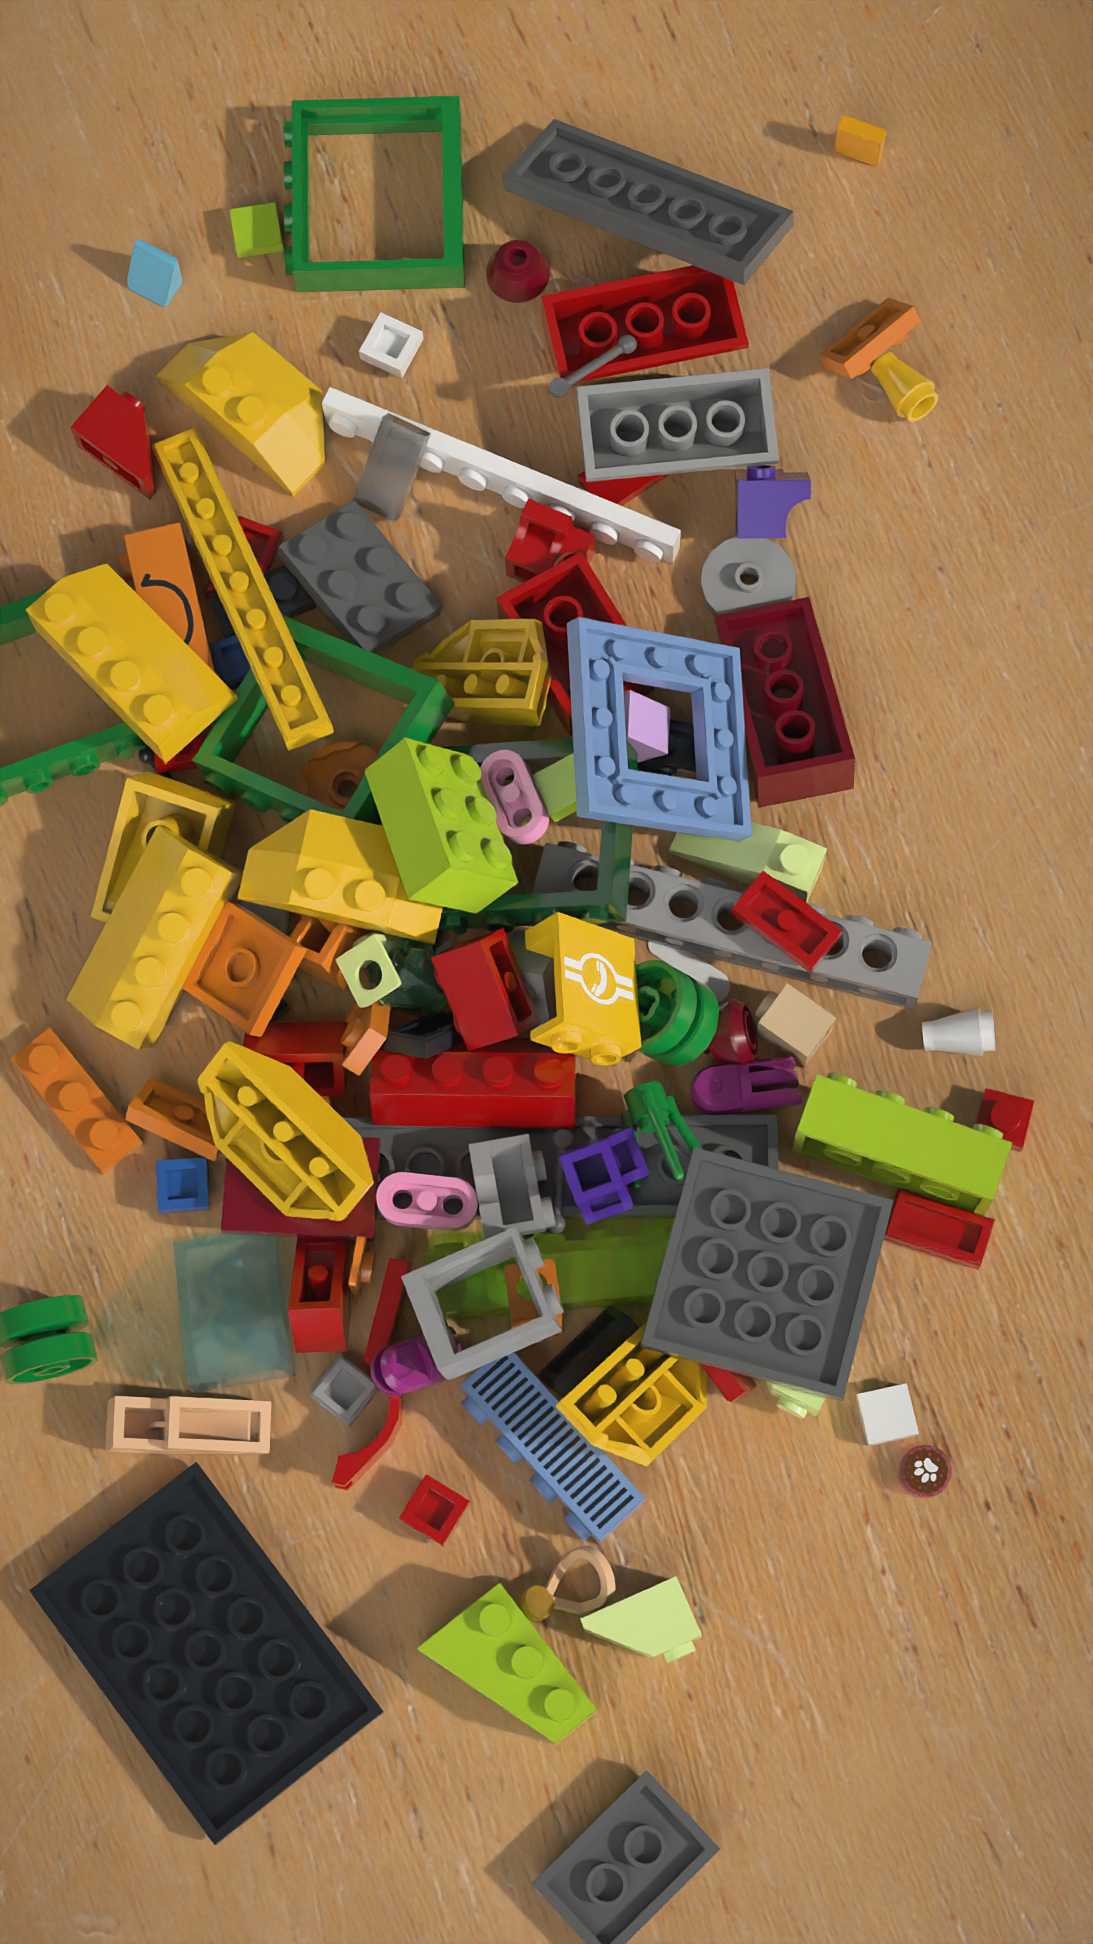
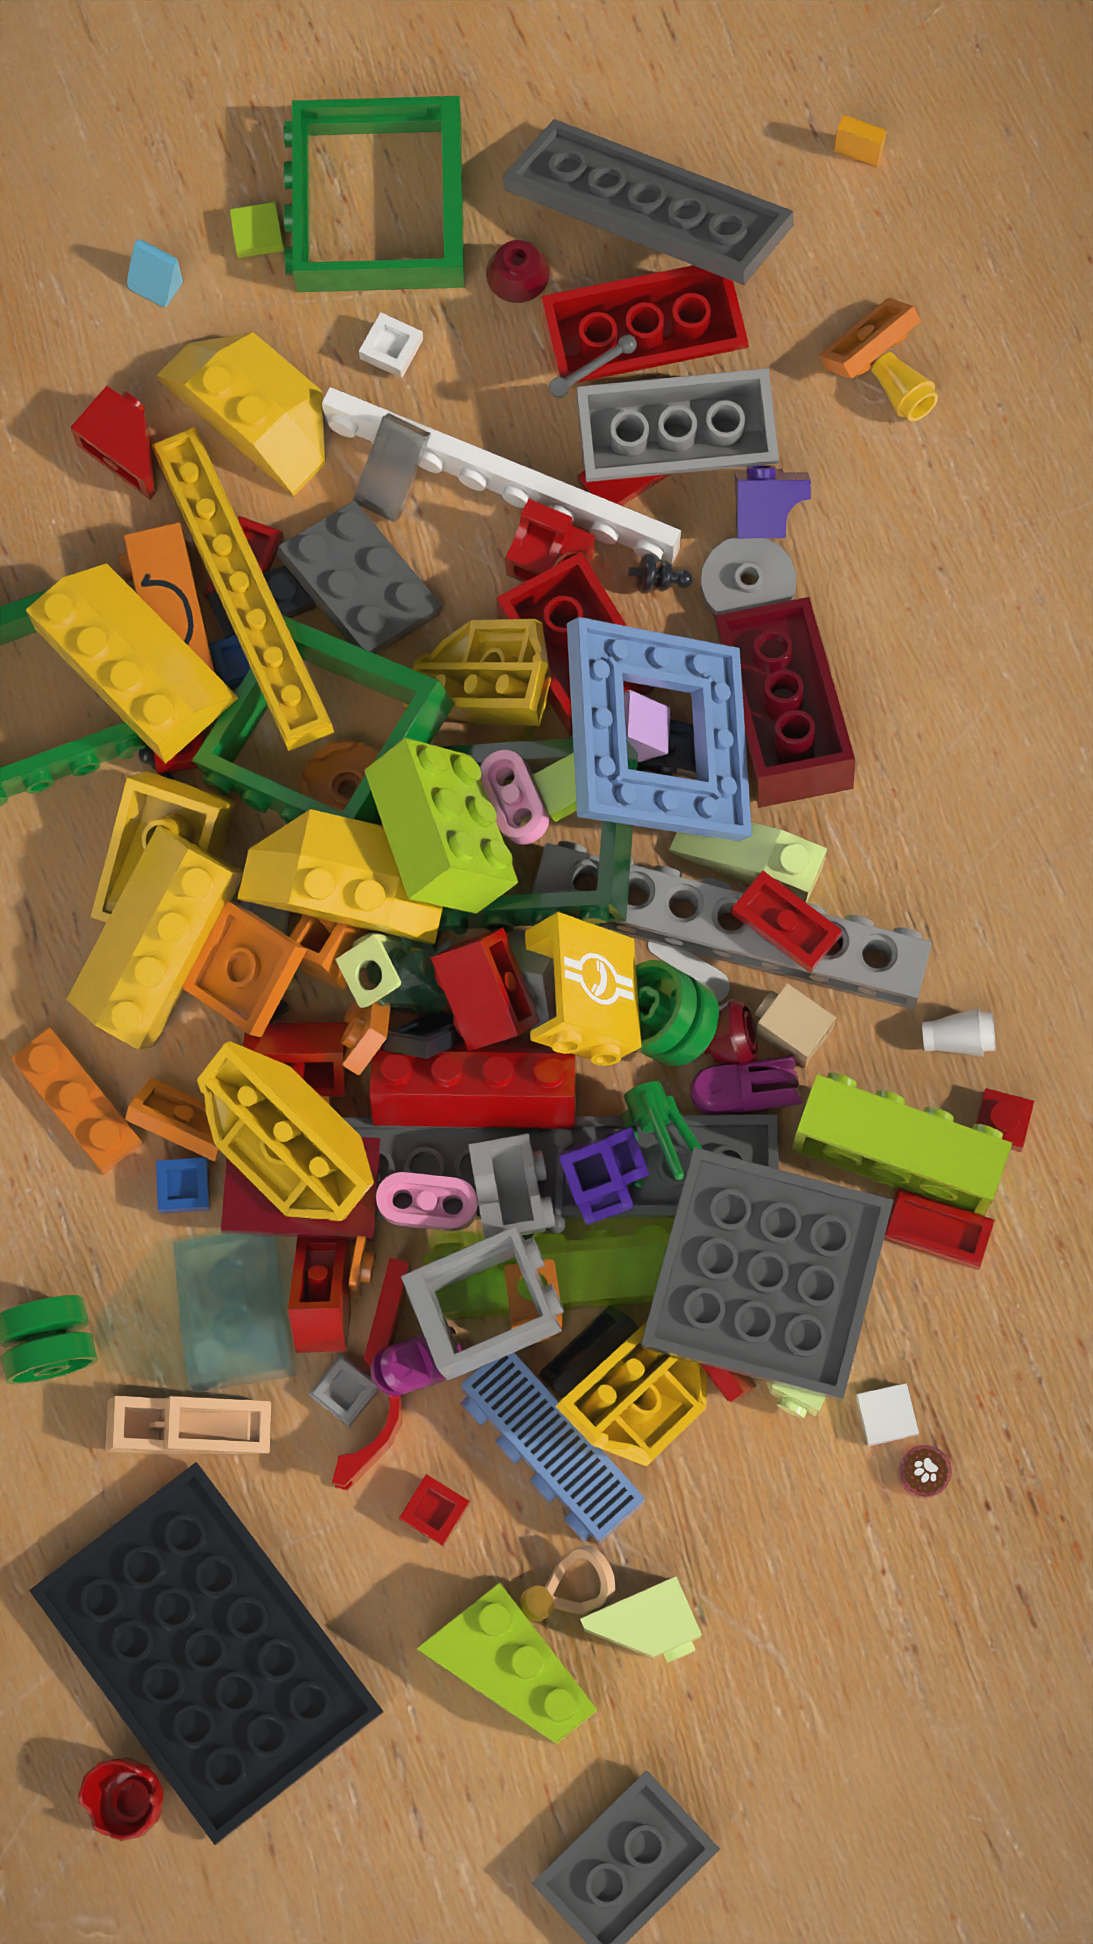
none -> red hair [78,1757,164,1841]
none -> black hair [628,554,692,594]

